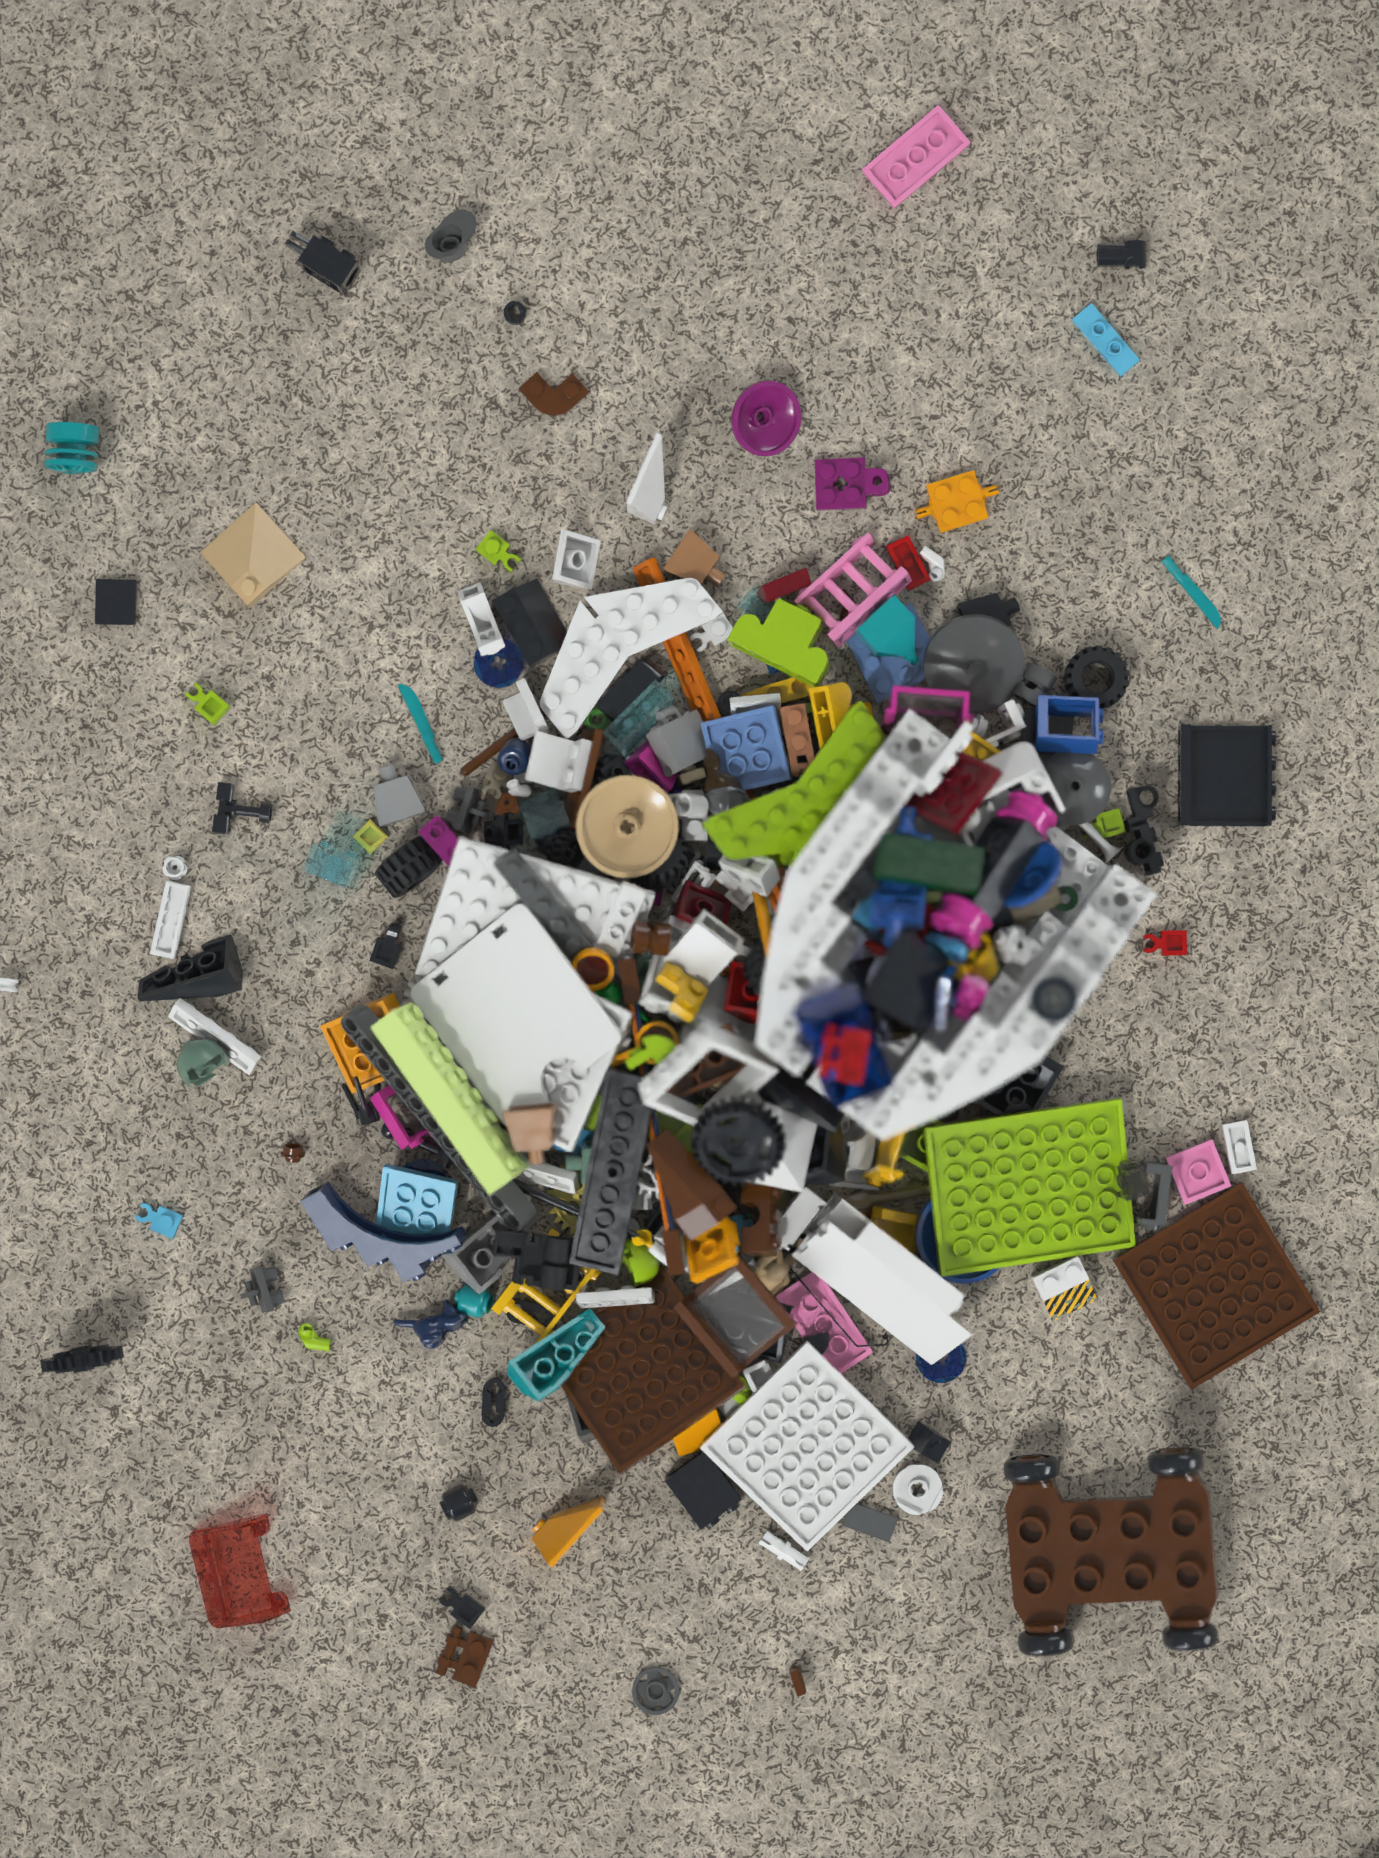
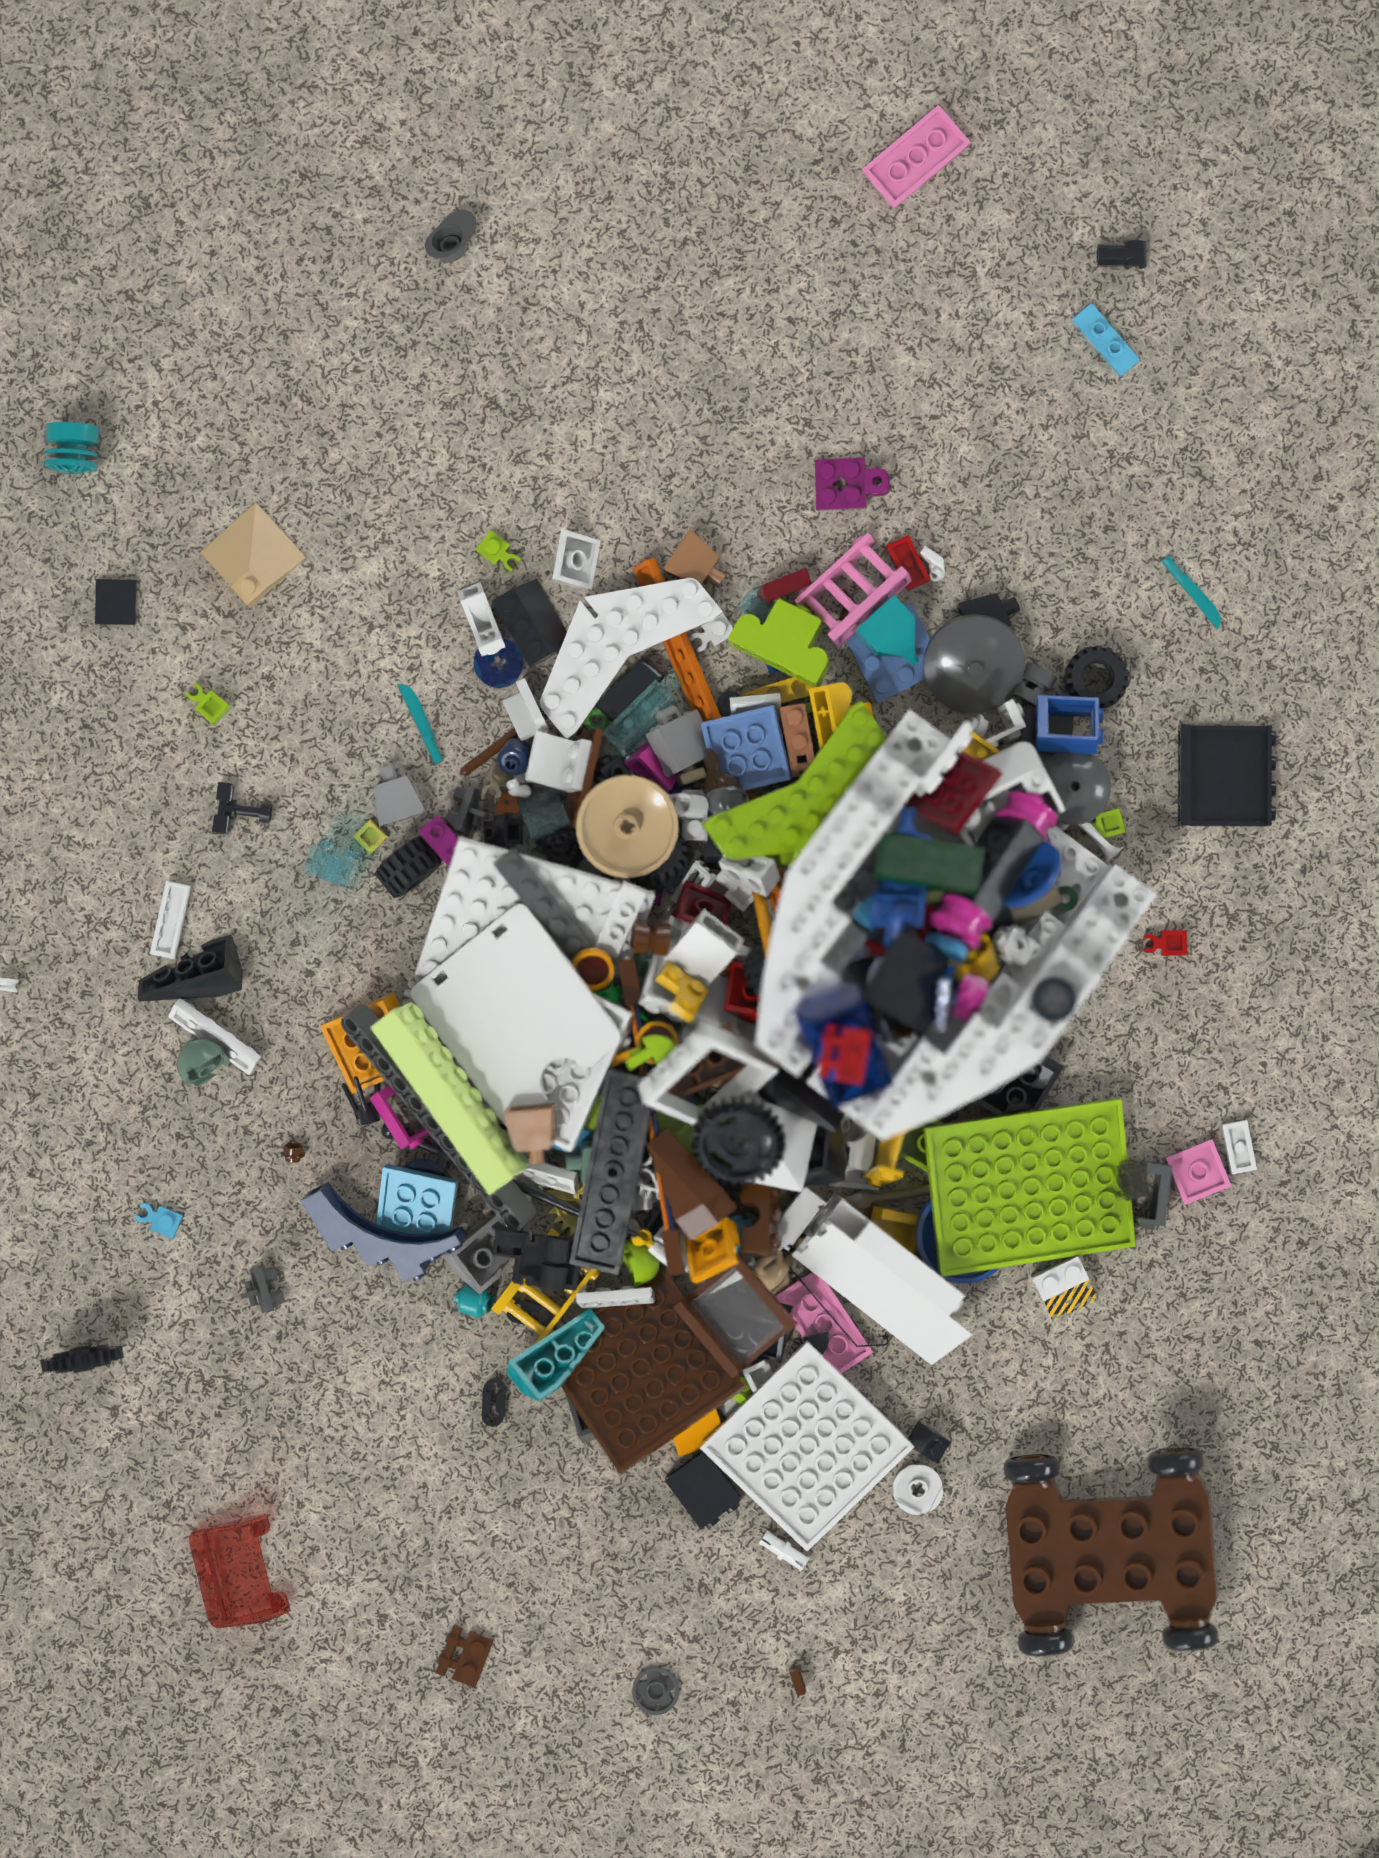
white plate [163,856,188,880] -> none
black brick [284,231,361,296] -> none
lime arm [298,1323,331,1351] -> none
black plate [369,923,402,969] -> none
dark blue animal [393,1299,468,1349] -> none
black head [439,1484,478,1522] -> none
black plate [439,1586,486,1629] -> none
black bush [503,301,526,325] -> none
reddish brown plate [519,372,589,416] -> none
light orange slope [532,1496,605,1567] -> none
white slope [626,433,667,524] -> none
magenta dish [731,380,801,457] -> none
dark grey tile [842,1503,898,1542] -> none
piece [881,686,973,734] -> none
light orange plate [914,470,999,533] -> none
clear blue plate [915,1343,966,1383] -> none
reddish brown plate [1112,1182,1321,1390] -> none
black plate [1124,786,1164,876] -> none

